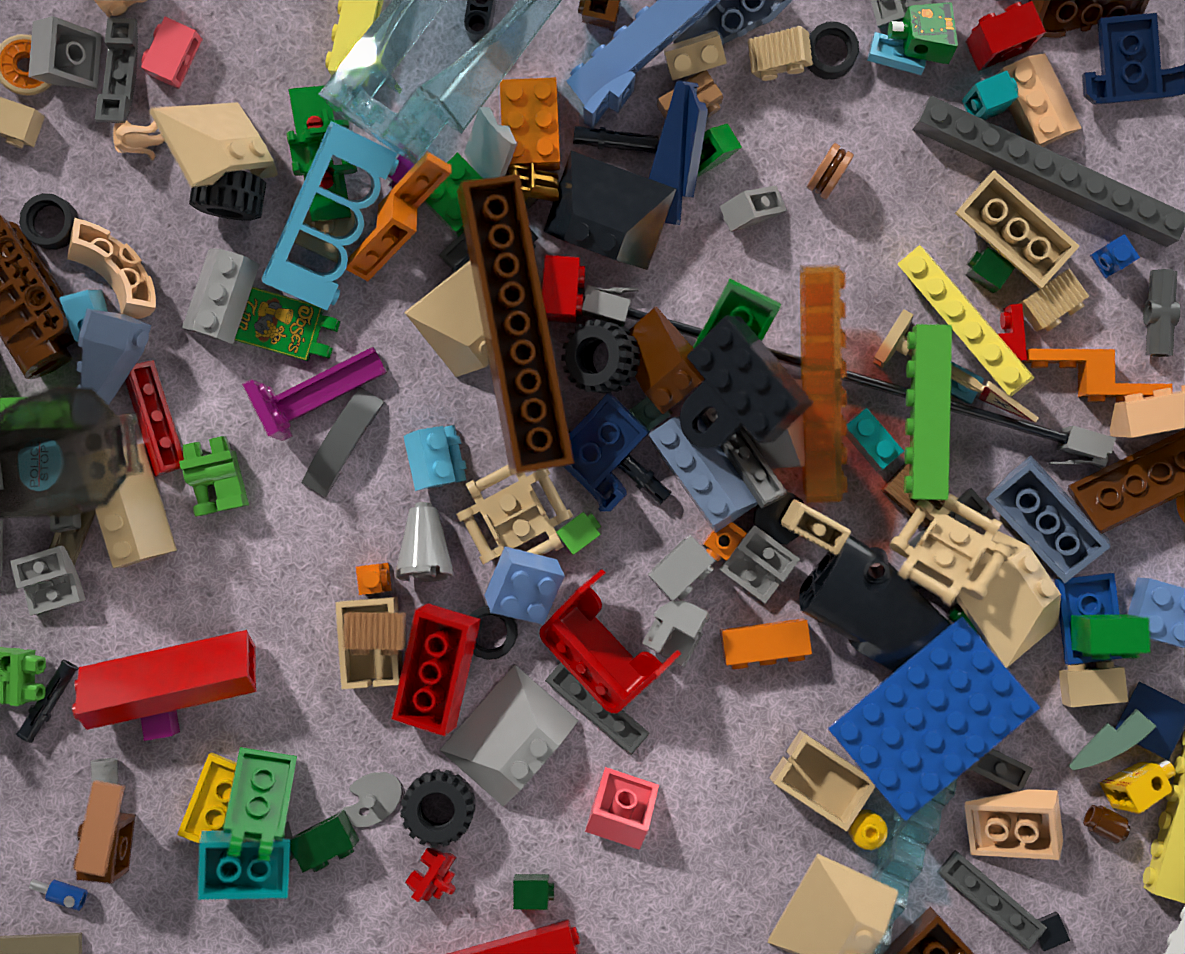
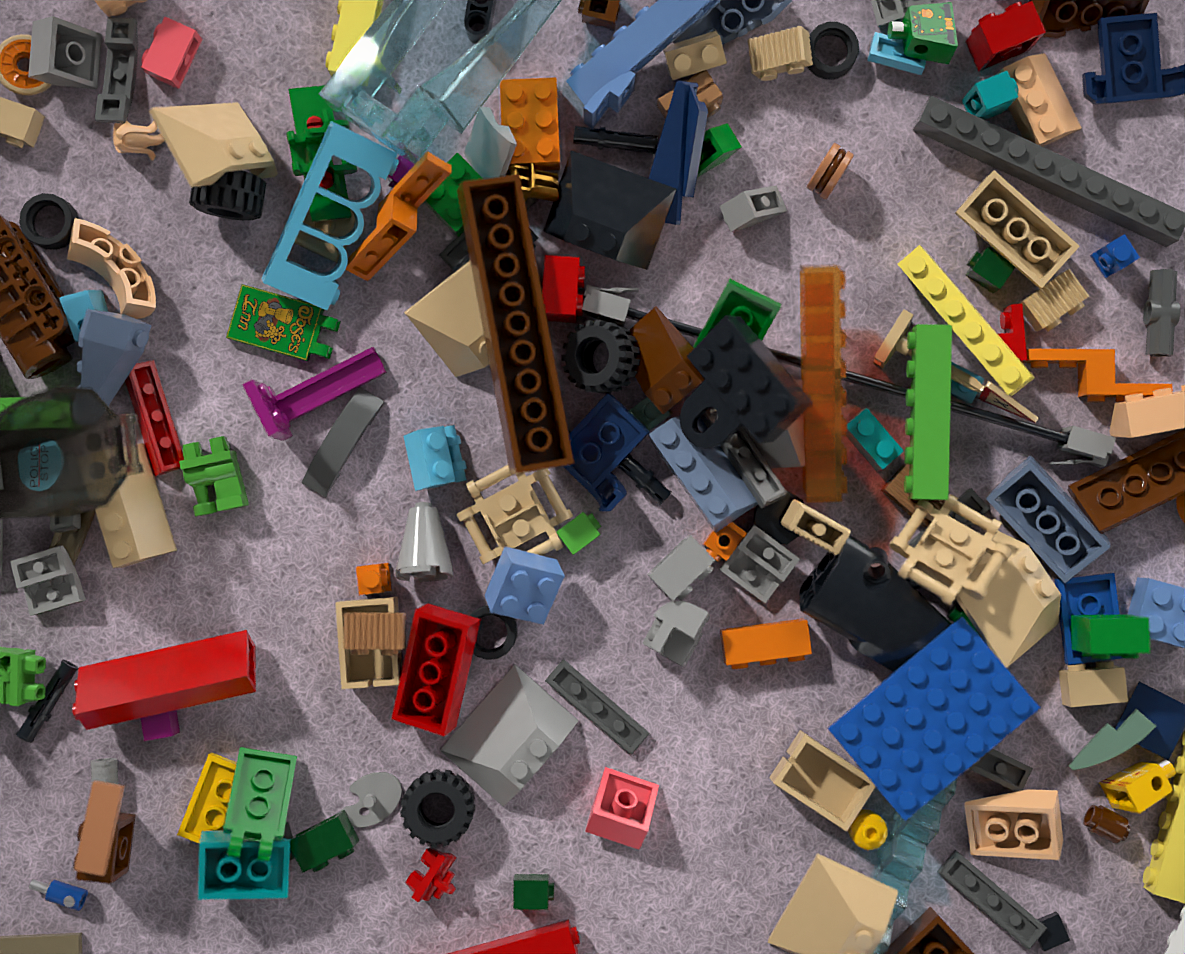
light grey slope [182,249,260,344] -> none
red windscreen [539,569,681,713] -> none

